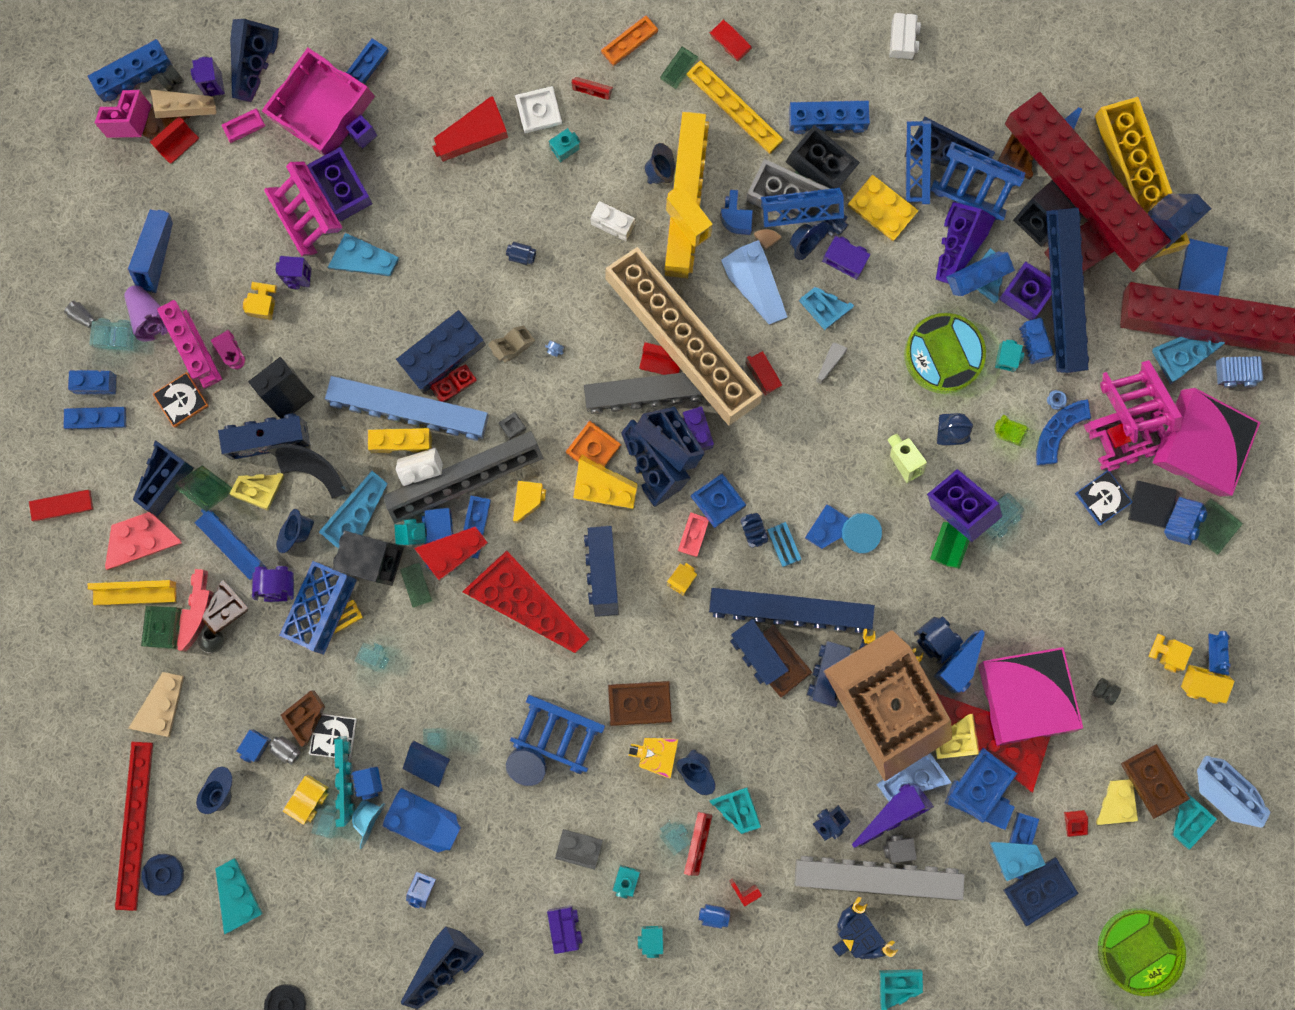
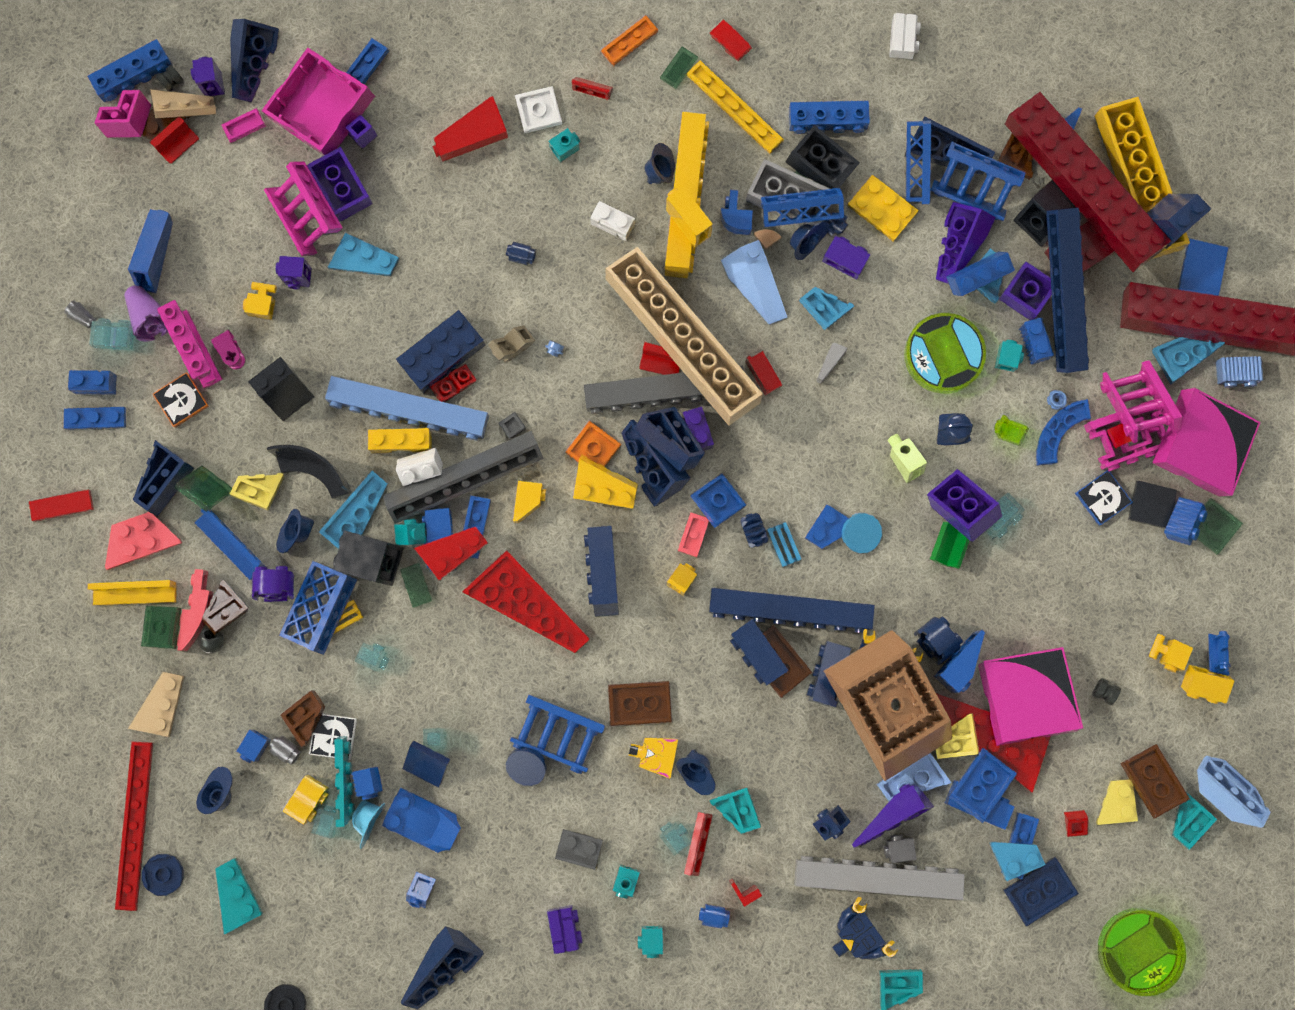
dark blue brick [218,414,311,460] -> none

